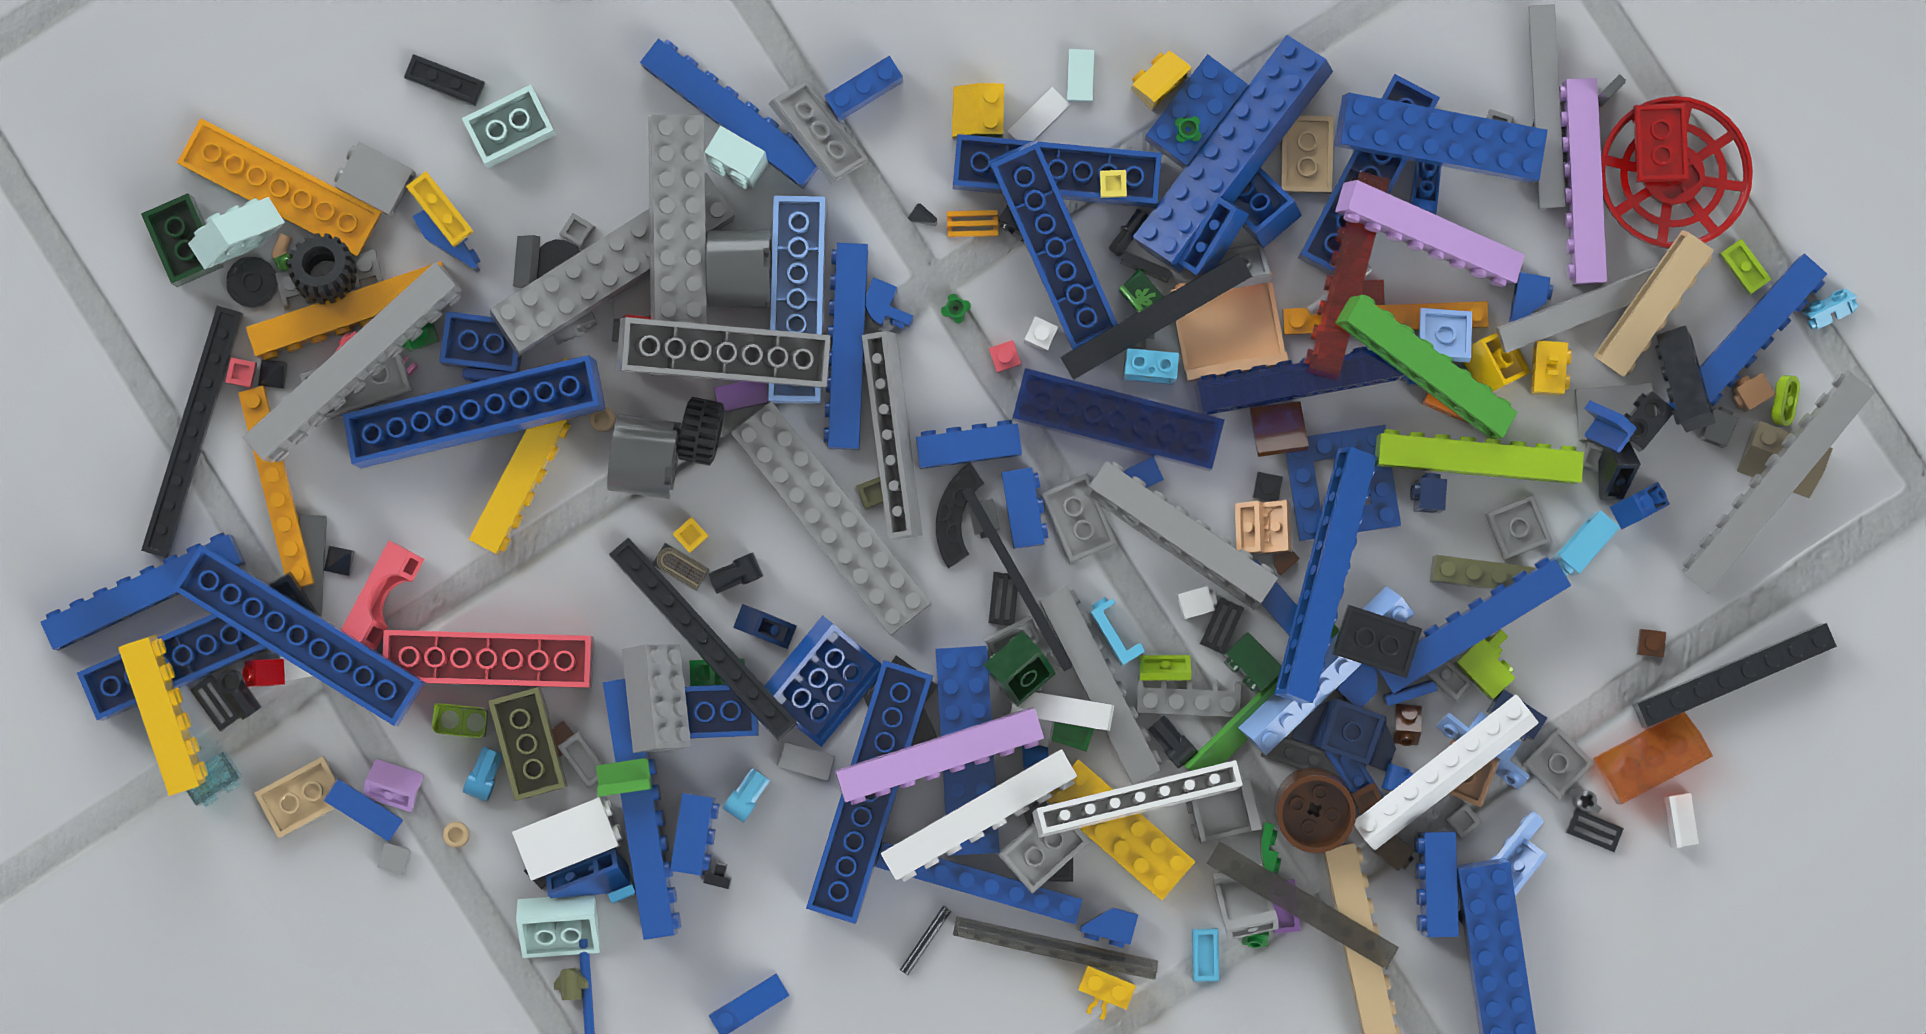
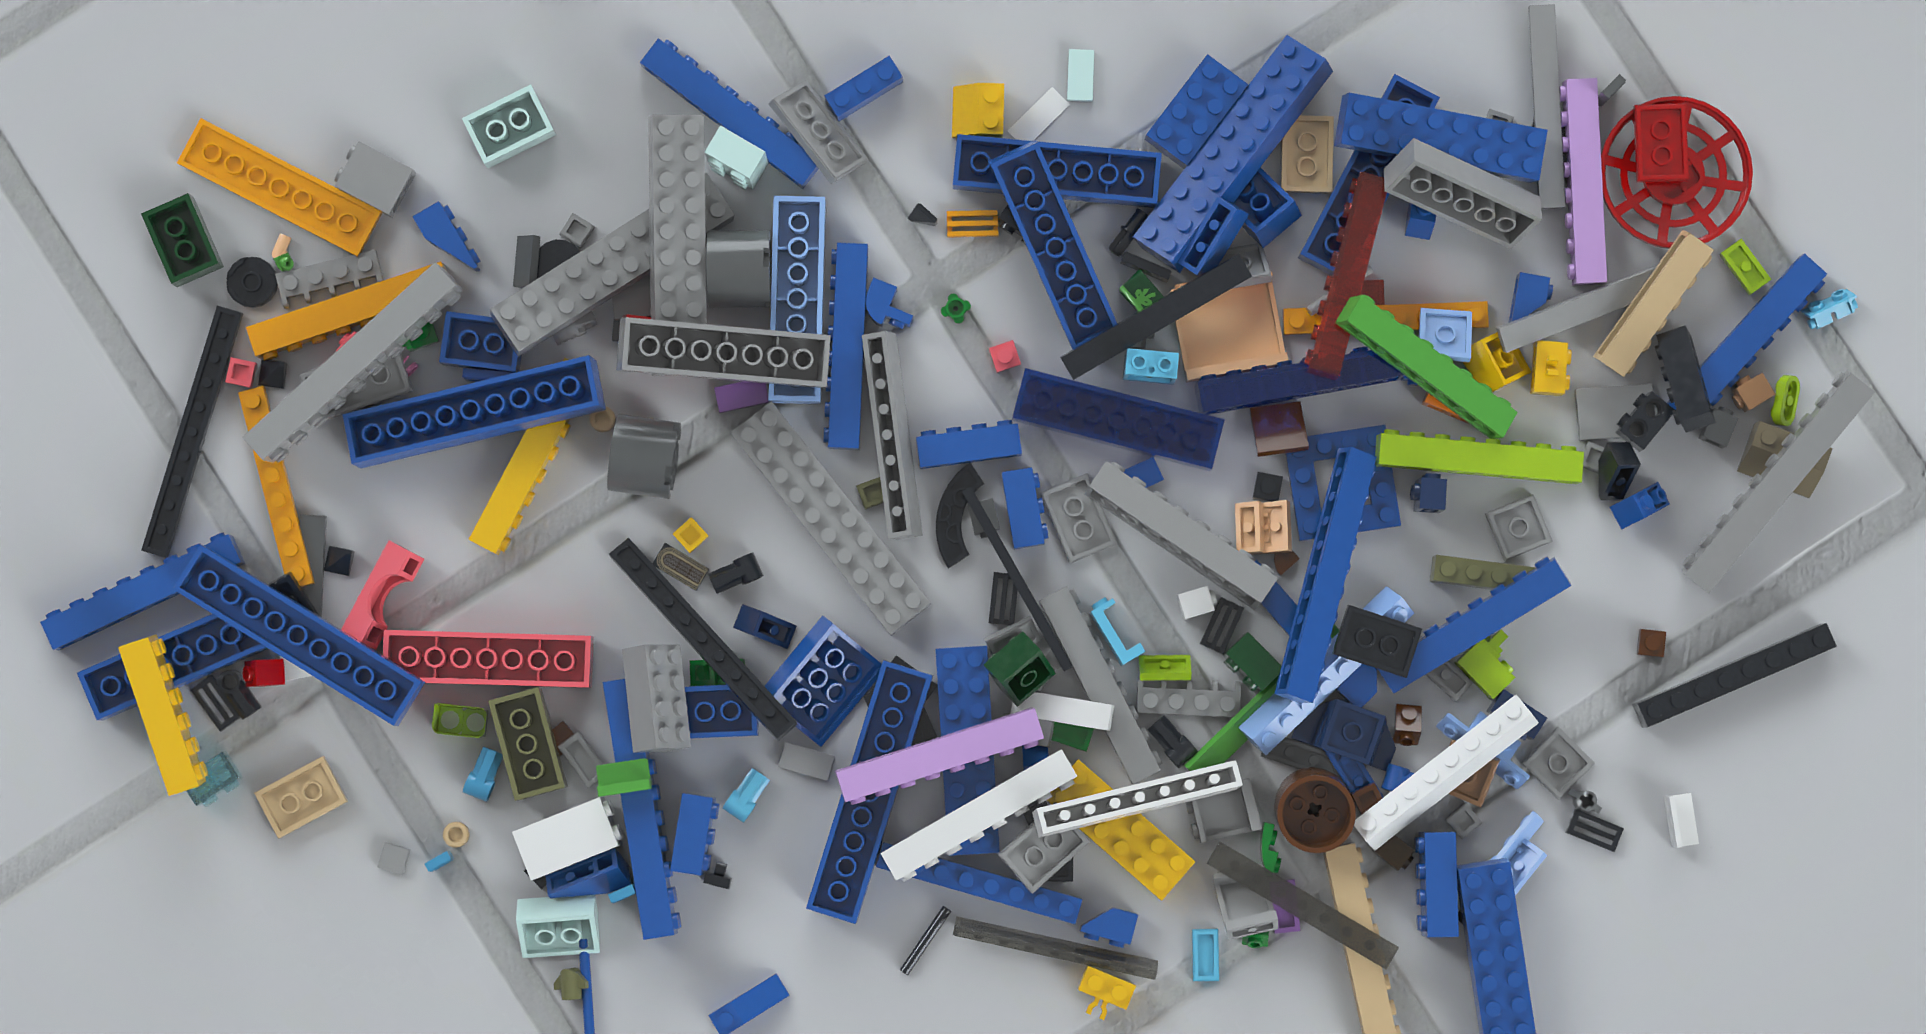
light aqua brick [188,197,285,269] -> none
black tyre [287,233,357,304] -> none
blue tile [323,778,403,842] -> none
lavender panel [363,759,424,812] -> none
black tile [404,54,485,106] -> none
yellow tile [406,171,474,248] -> none
black tyre [677,396,724,466] -> none
white brick [1024,316,1058,353] -> none
light yellow plate [1100,170,1127,198] -> none
yellow slope [1131,50,1192,111] -> none
green plate [1175,116,1202,143] -> none
lavender brick [1335,180,1525,287] -> none
blue tile [1382,680,1437,706] -> none
medium azure window [1555,510,1620,576] -> none
blue panel [1584,400,1637,453] -> none
clear orange slope [1593,712,1713,804] -> none
none -> dark azure tile [424,850,454,872]
none -> light grey brick [1384,138,1542,249]

